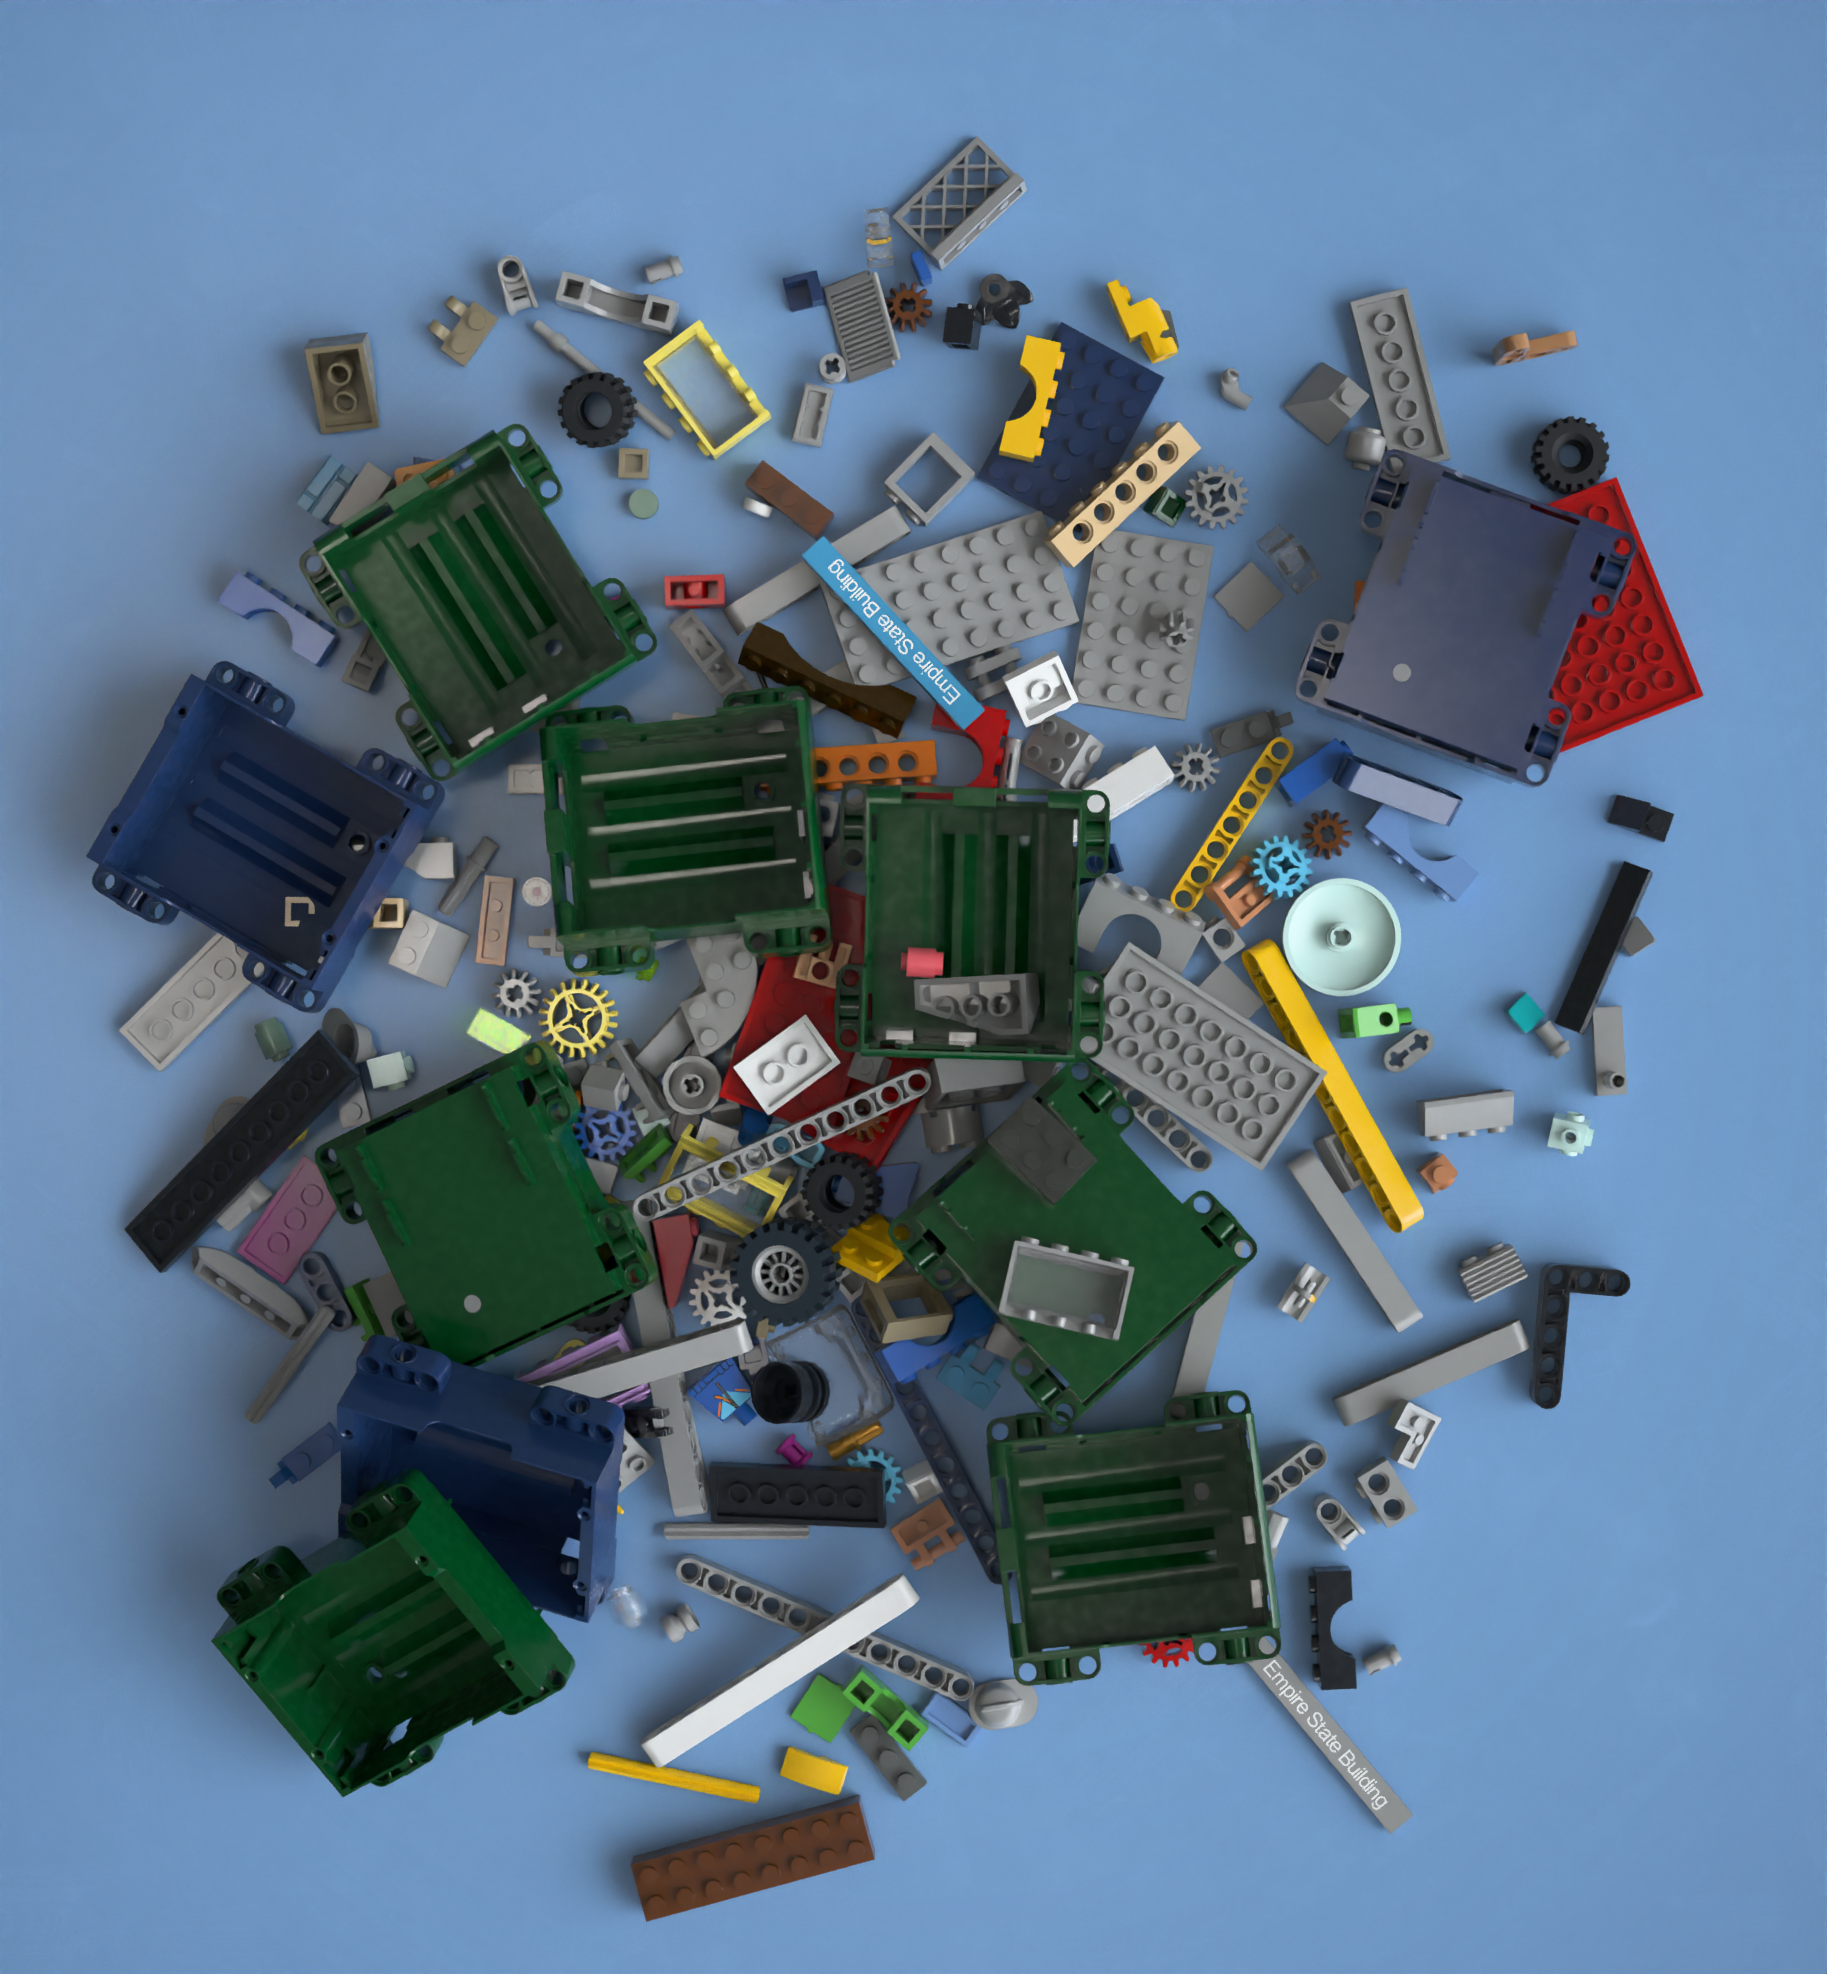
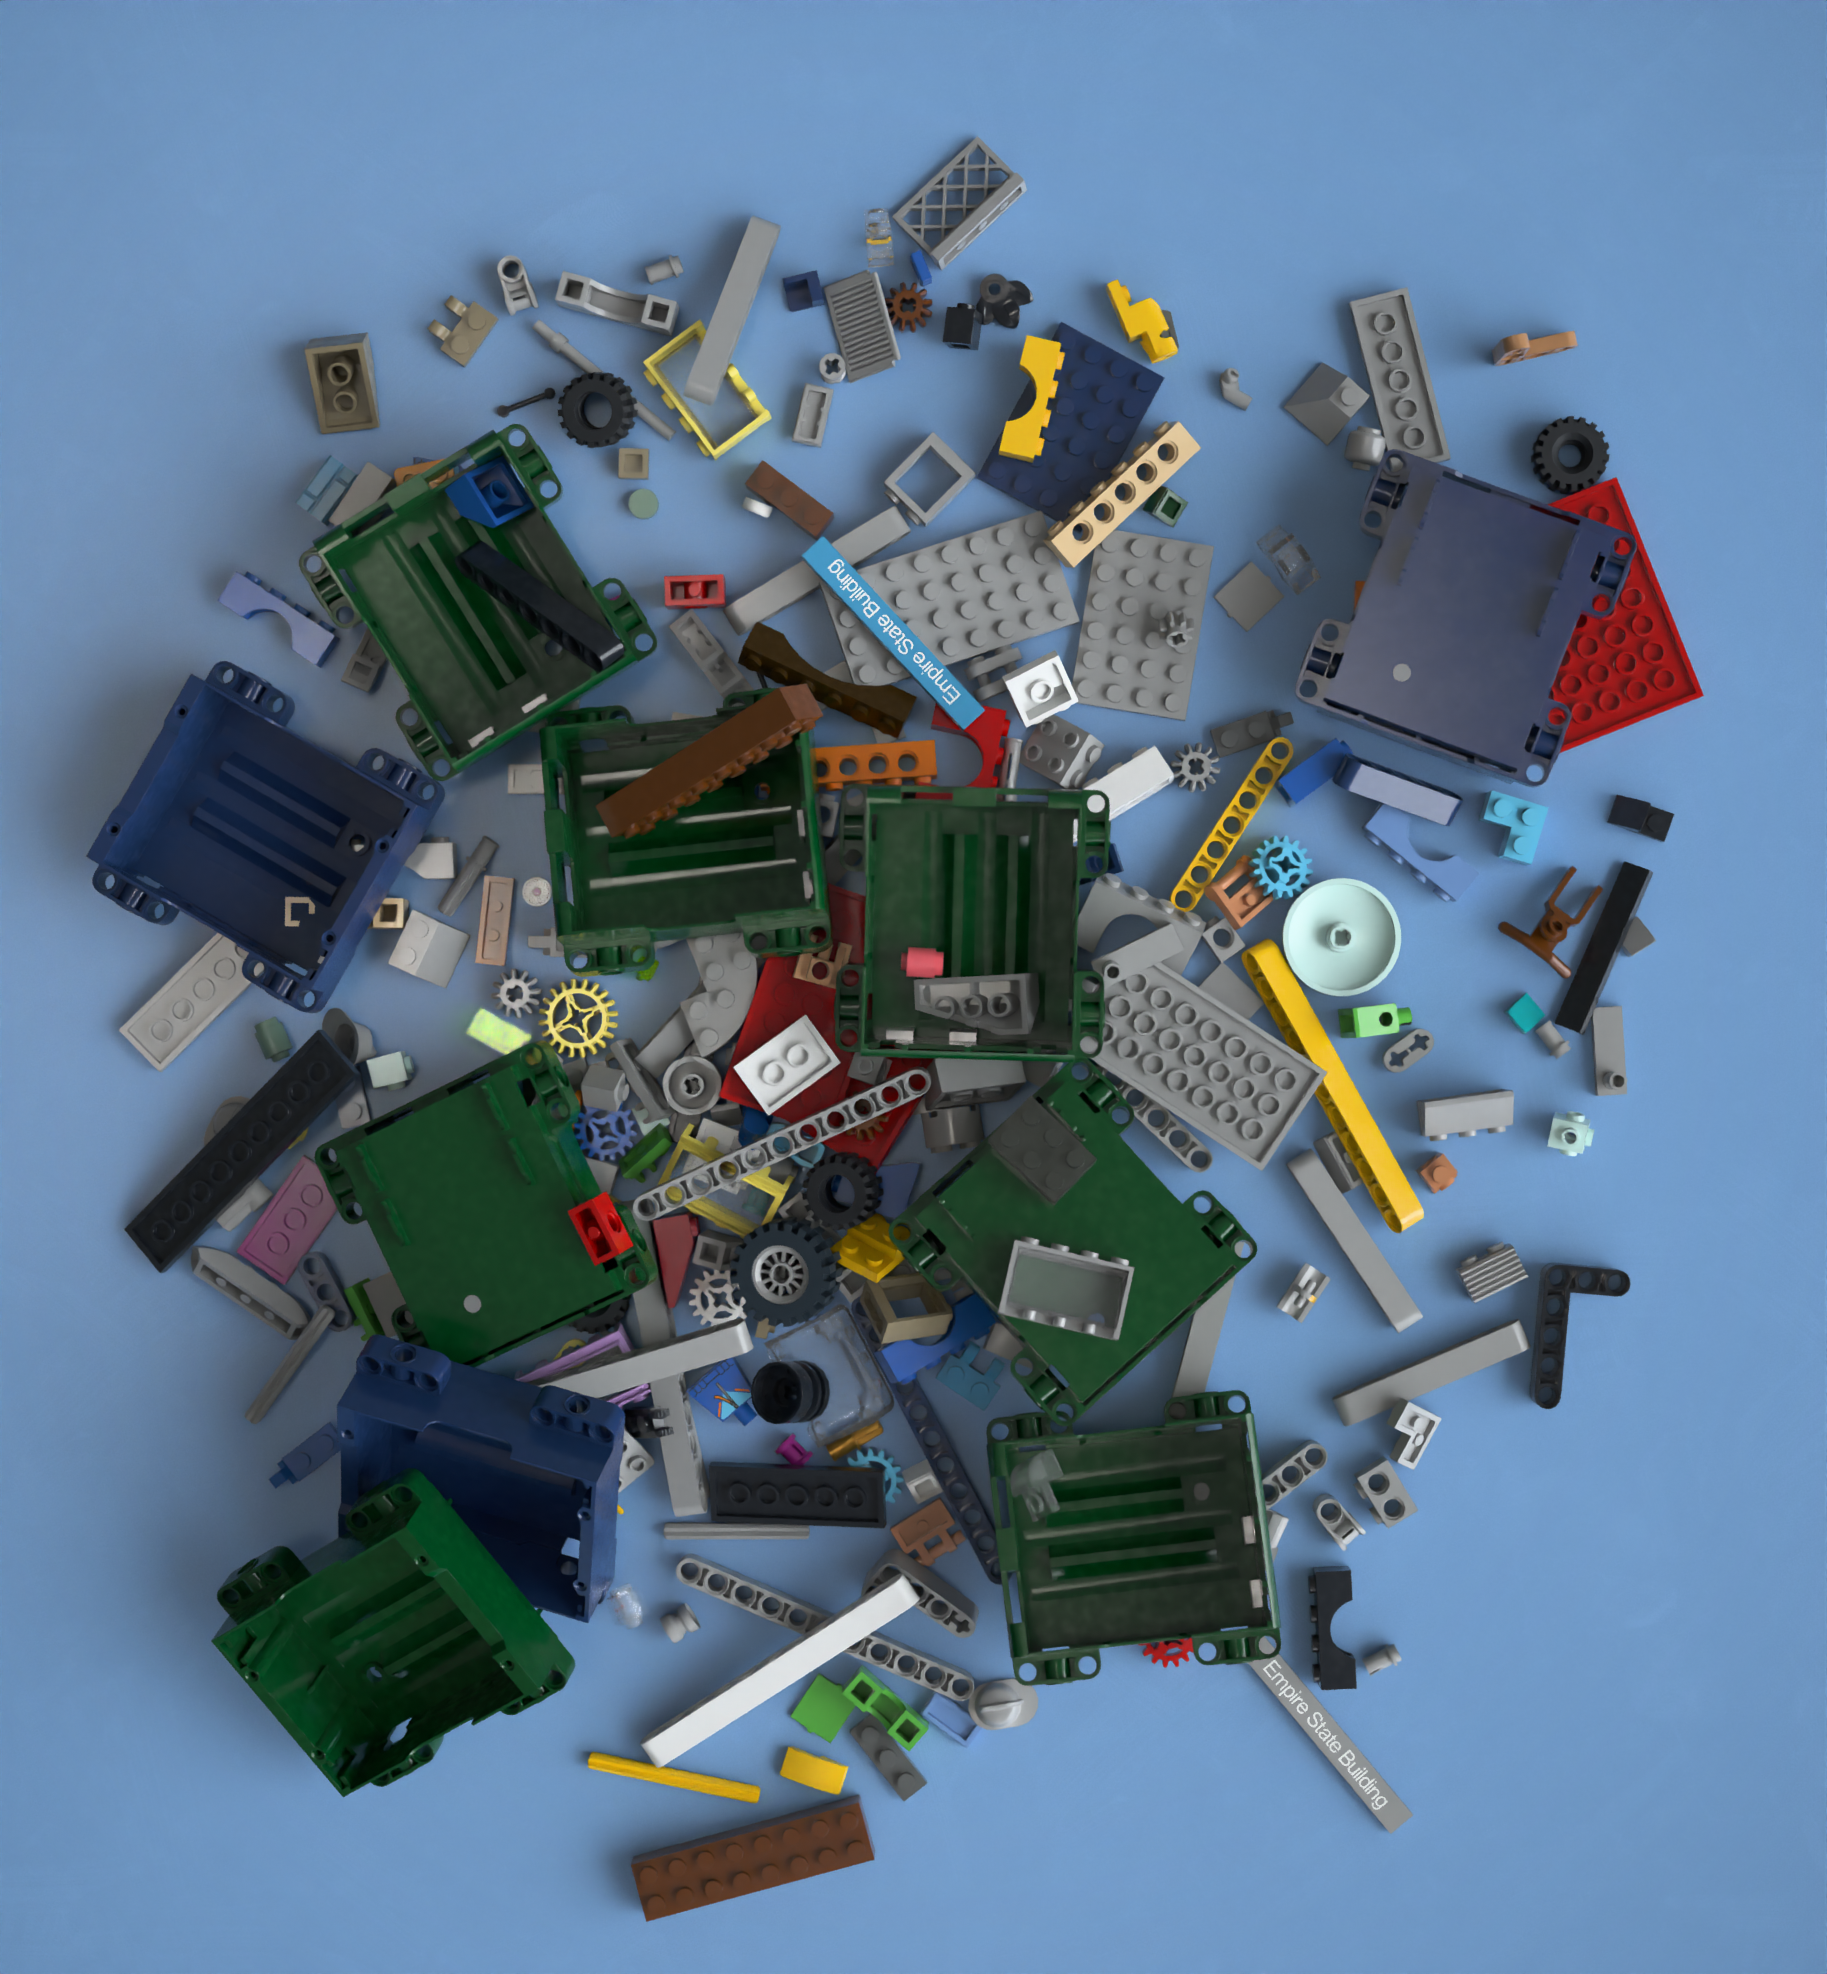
plate [738,1338,770,1387] -> none
light grey gear [1184,465,1249,530] -> none
reddish brown gear [1301,809,1352,860] -> none
none -> blue slope [444,456,535,528]
none -> black beam [455,540,624,672]
none -> black hinge [497,388,555,418]
none -> red brick [567,1191,634,1266]
none -> reddish brown brick [596,684,824,839]
none -> light grey beam [683,216,781,406]
none -> light grey beam [861,1549,979,1638]
none -> clear brick [1010,1449,1064,1522]
none -> light grey piece [1091,923,1184,989]
none -> medium azure brick [1478,790,1549,866]
none -> reddish brown piece [1498,866,1603,979]

